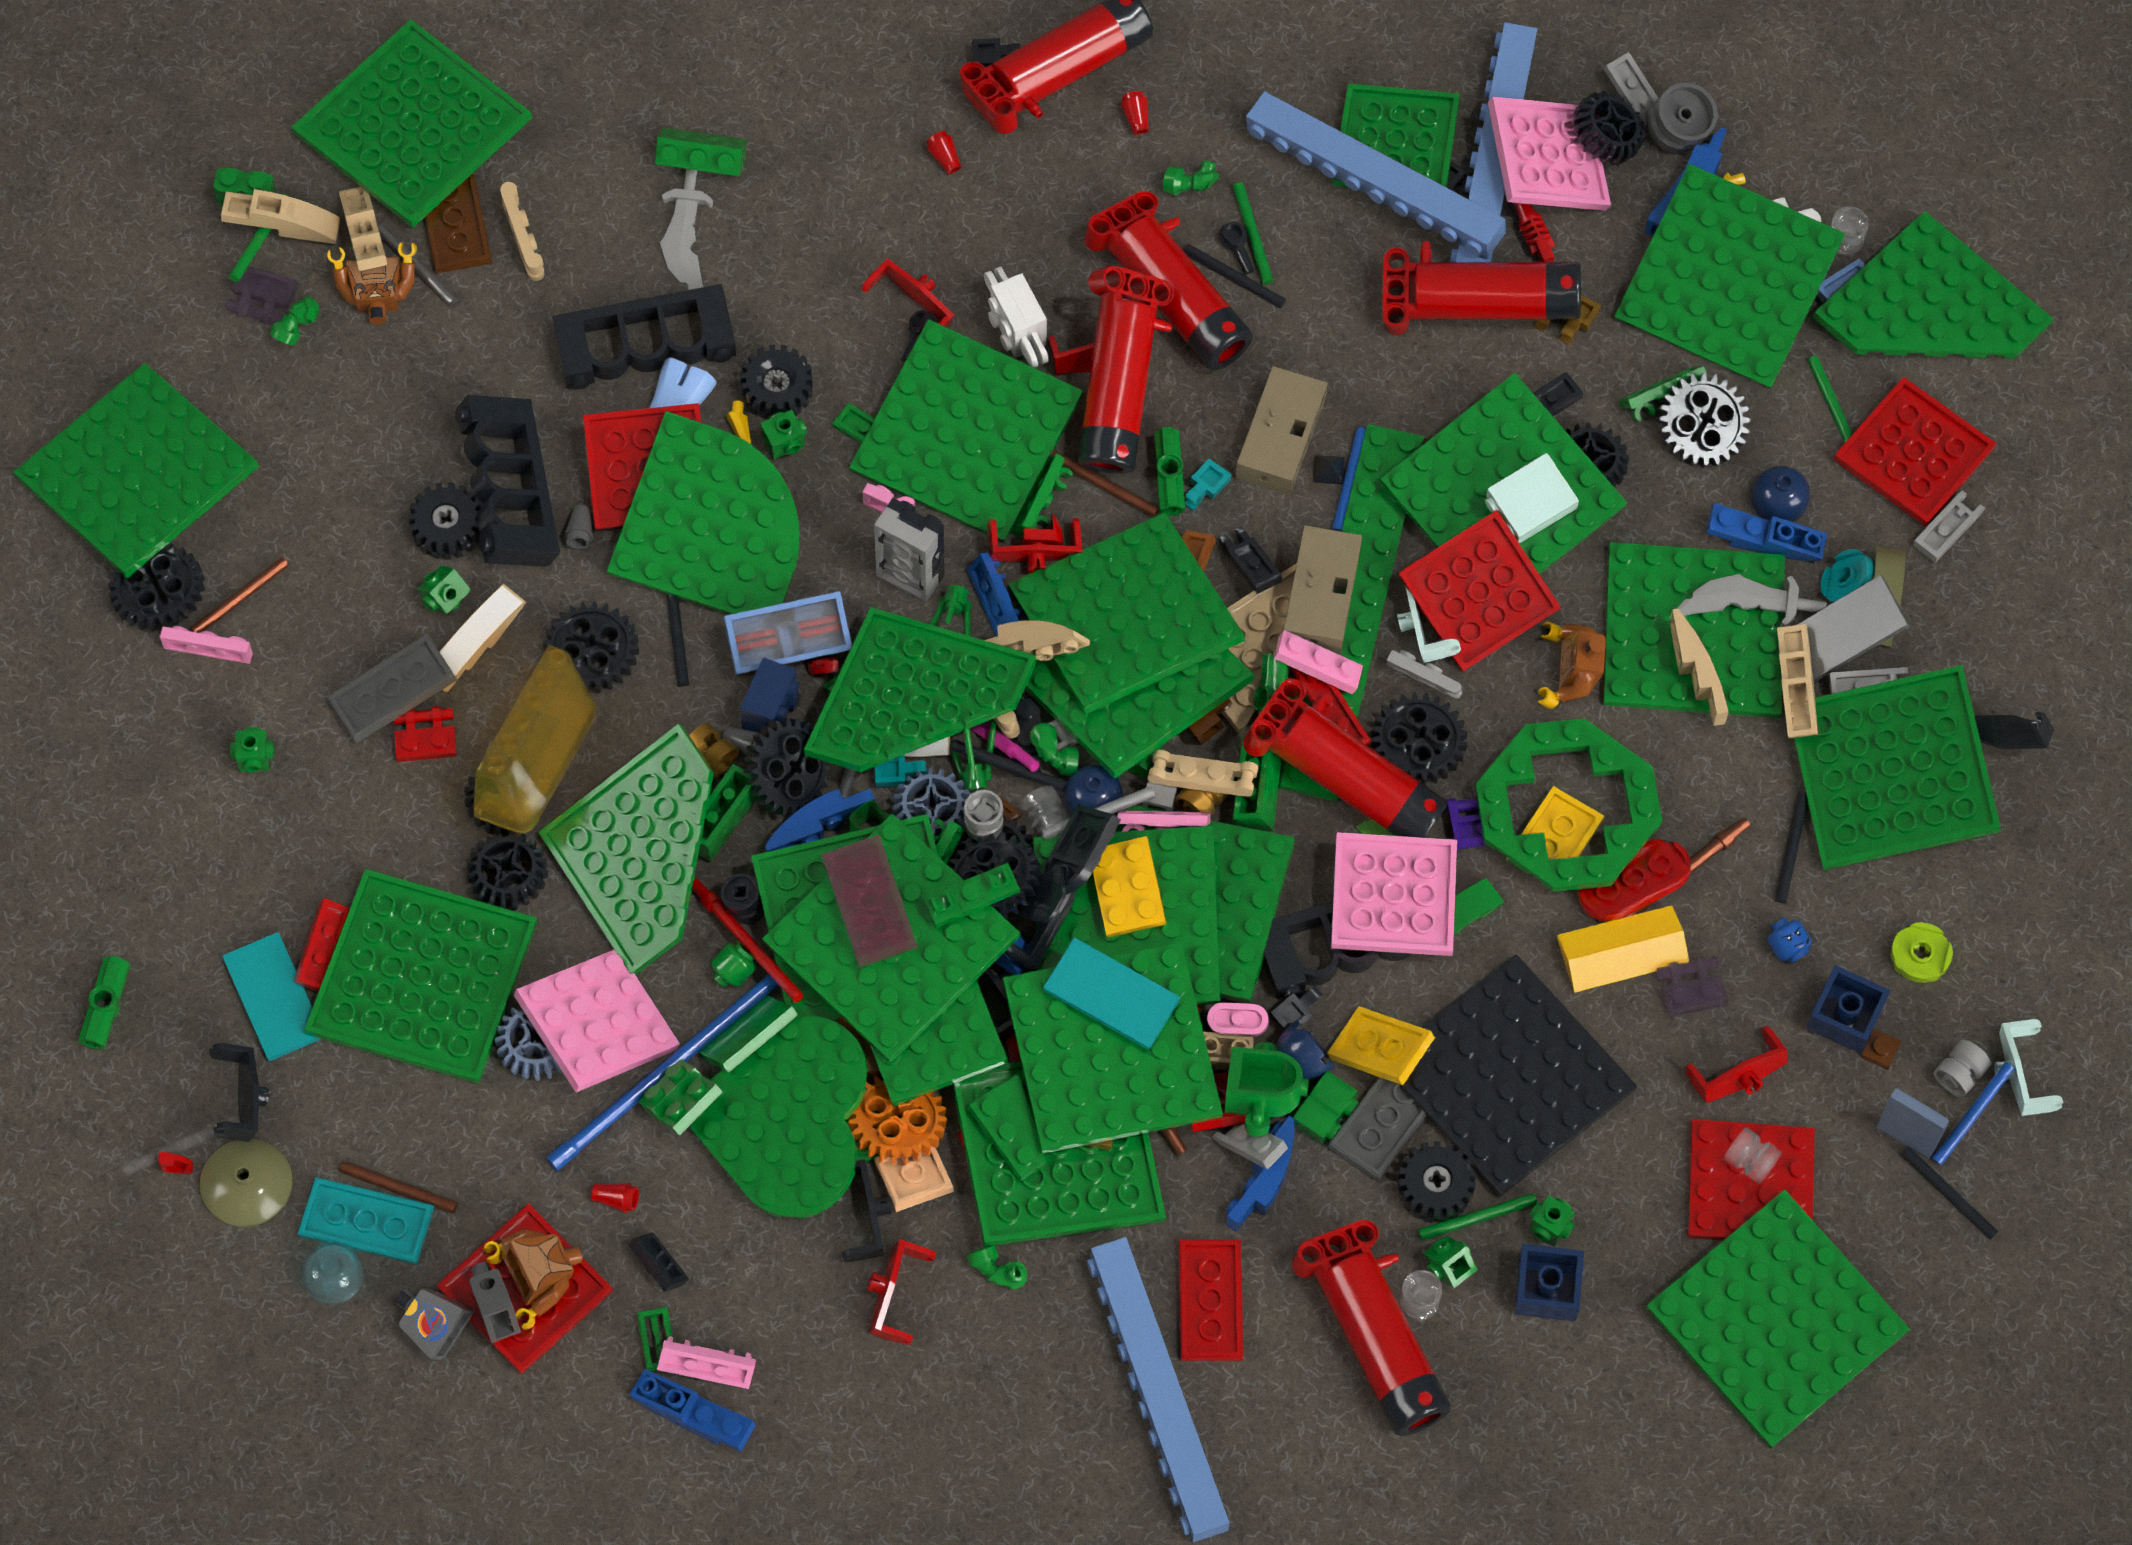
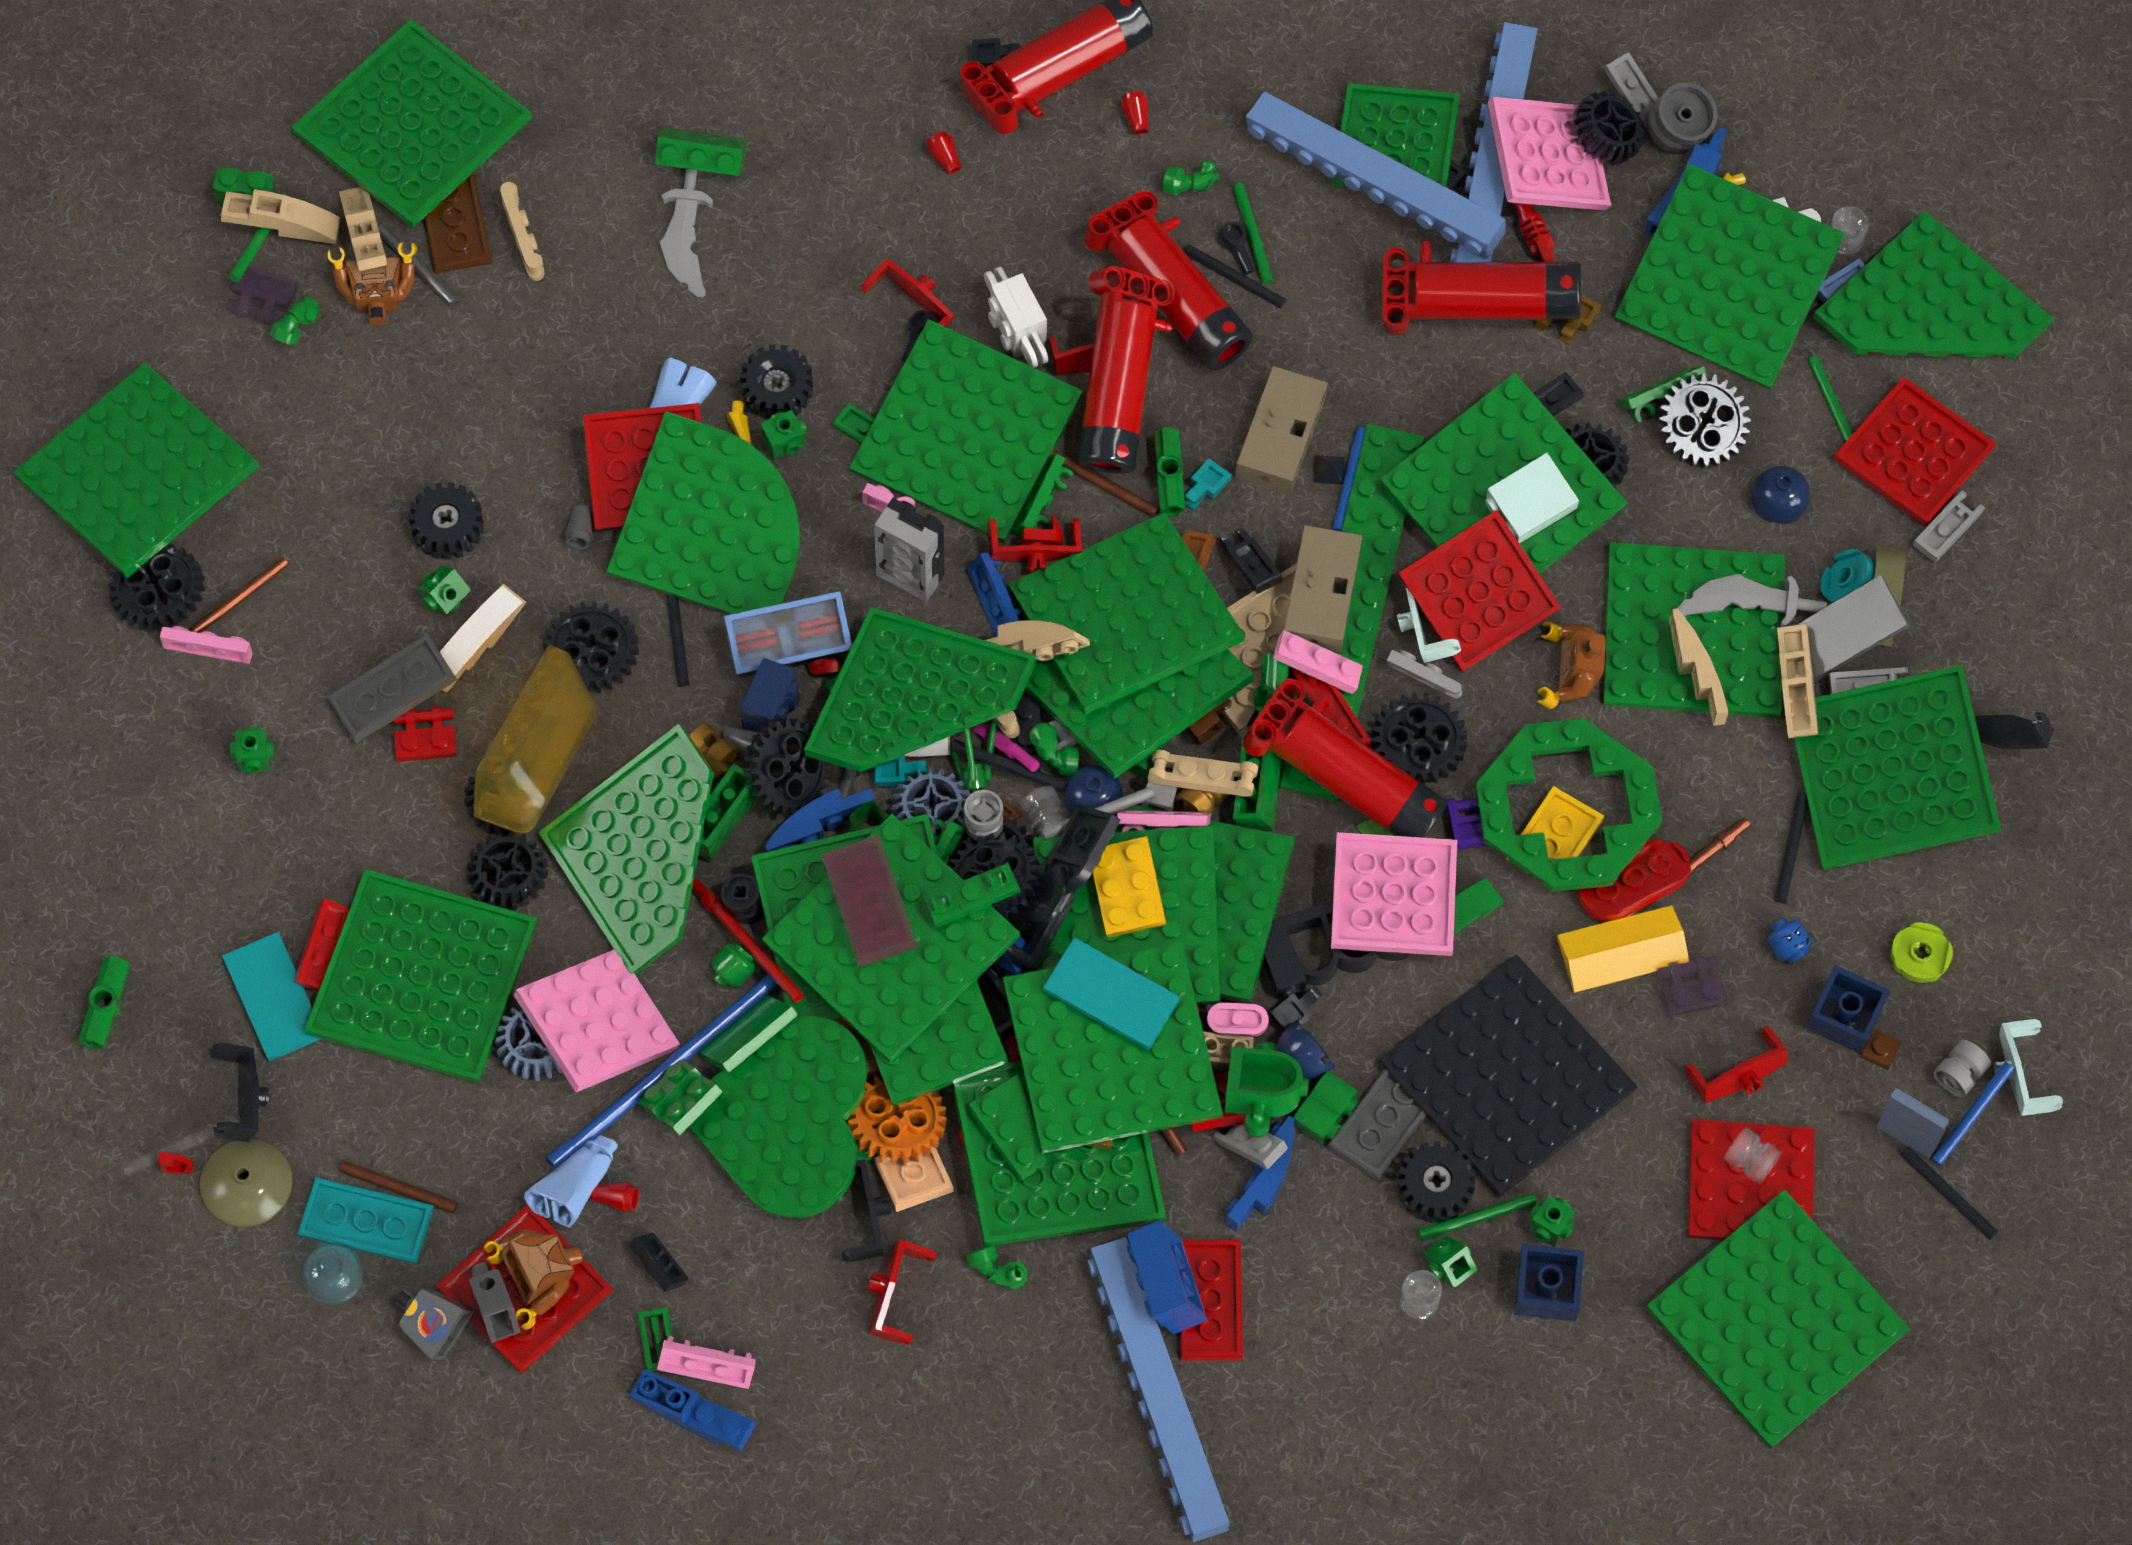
black fence [455,395,560,566] -> none
black fence [552,284,736,389] -> none
green plant [930,585,972,636] -> none
red piece [1291,1219,1451,1437] -> none
yellow plate [1327,1006,1435,1085] -> none
blue slope [1705,503,1827,561] -> none
none -> light blue piece [524,1135,618,1227]
none -> blue brick [1127,1220,1207,1334]

